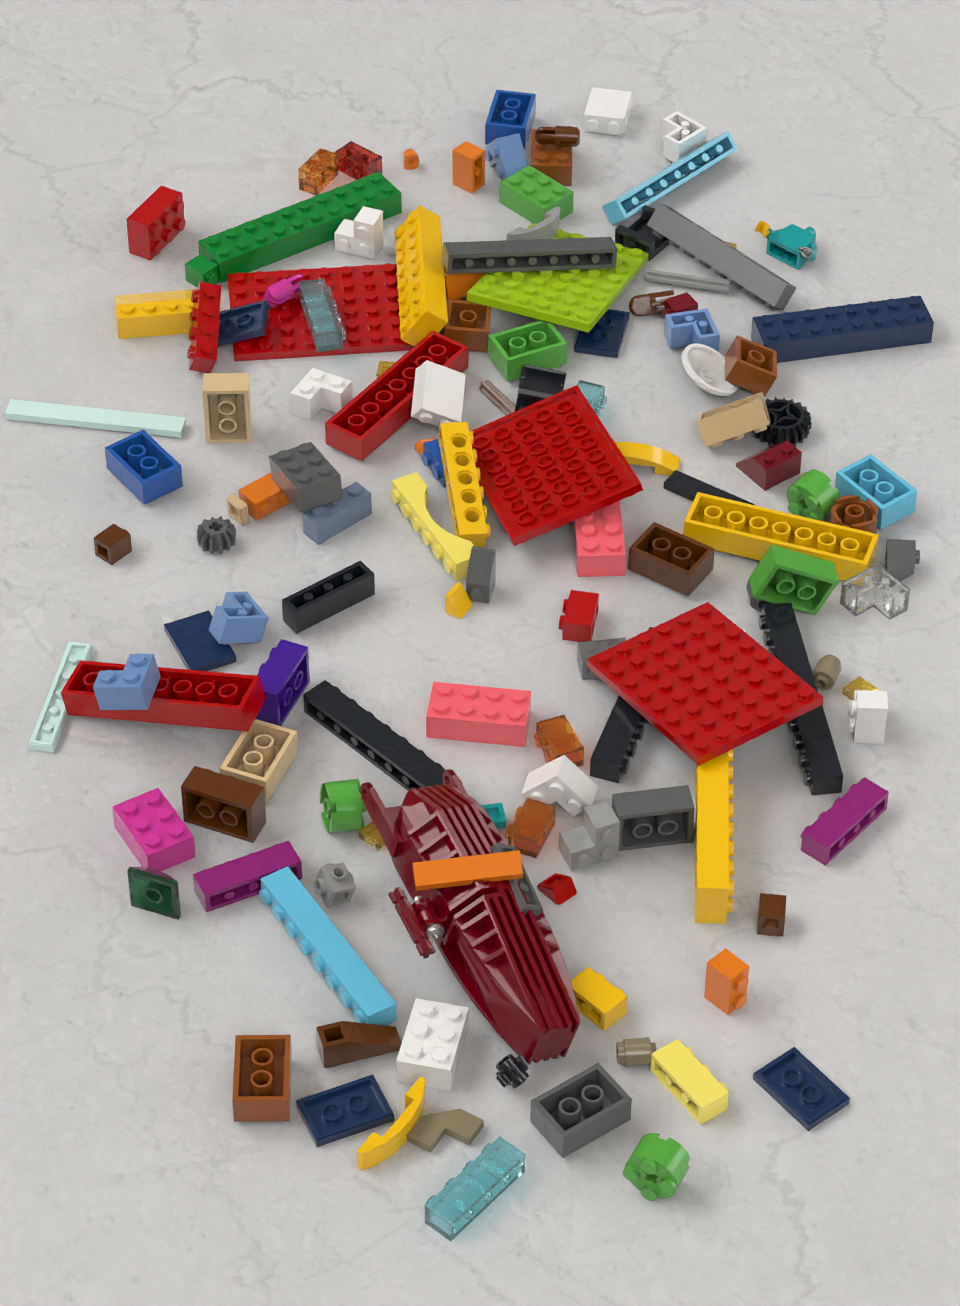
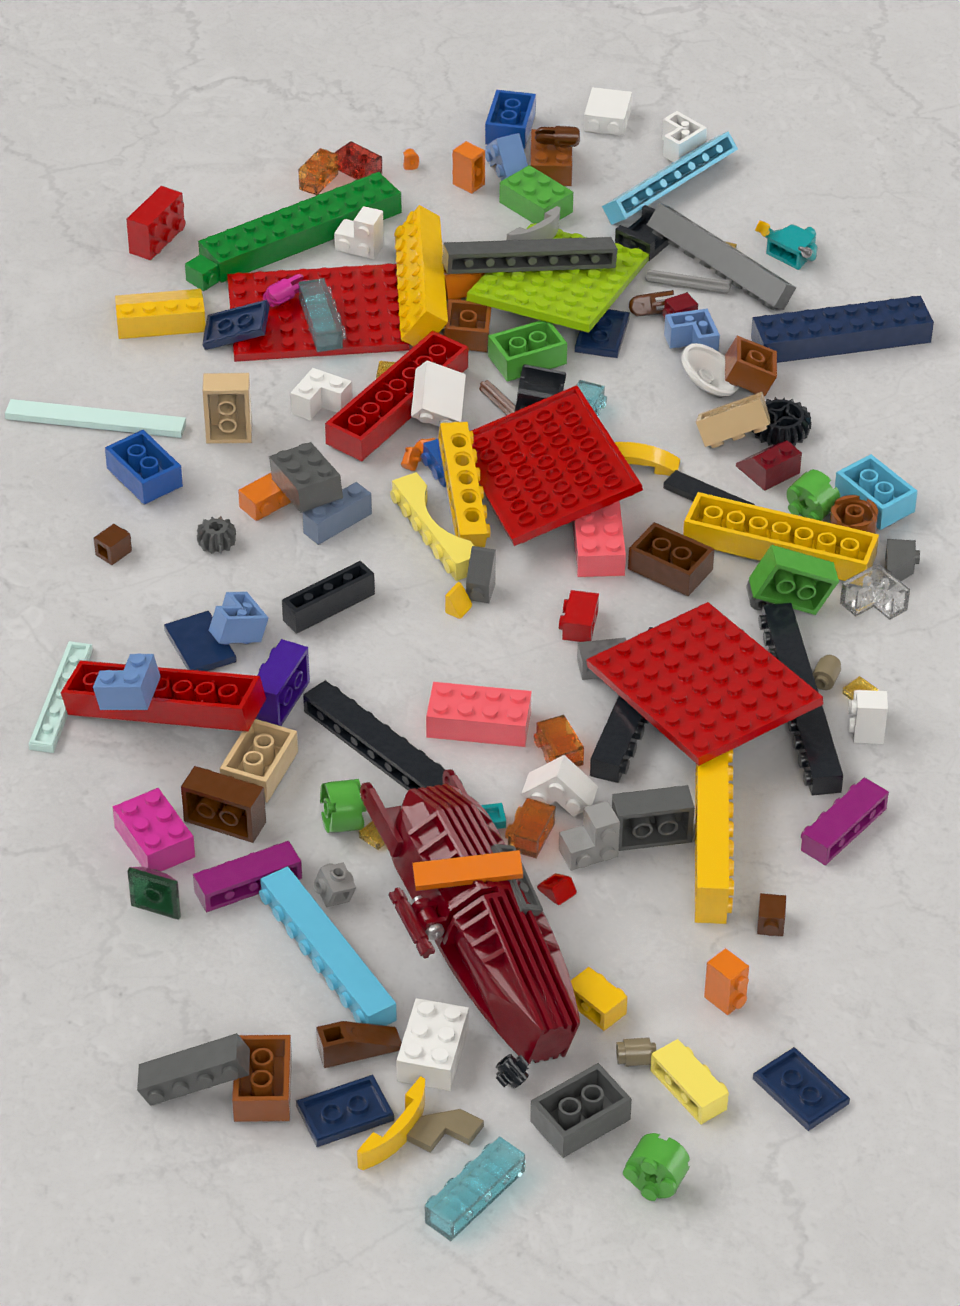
red brick [187,282,221,373] -> none
tan tile [227,494,249,526] -> none
none -> dark grey brick [137,1033,250,1106]
none -> orange piece [401,447,421,471]

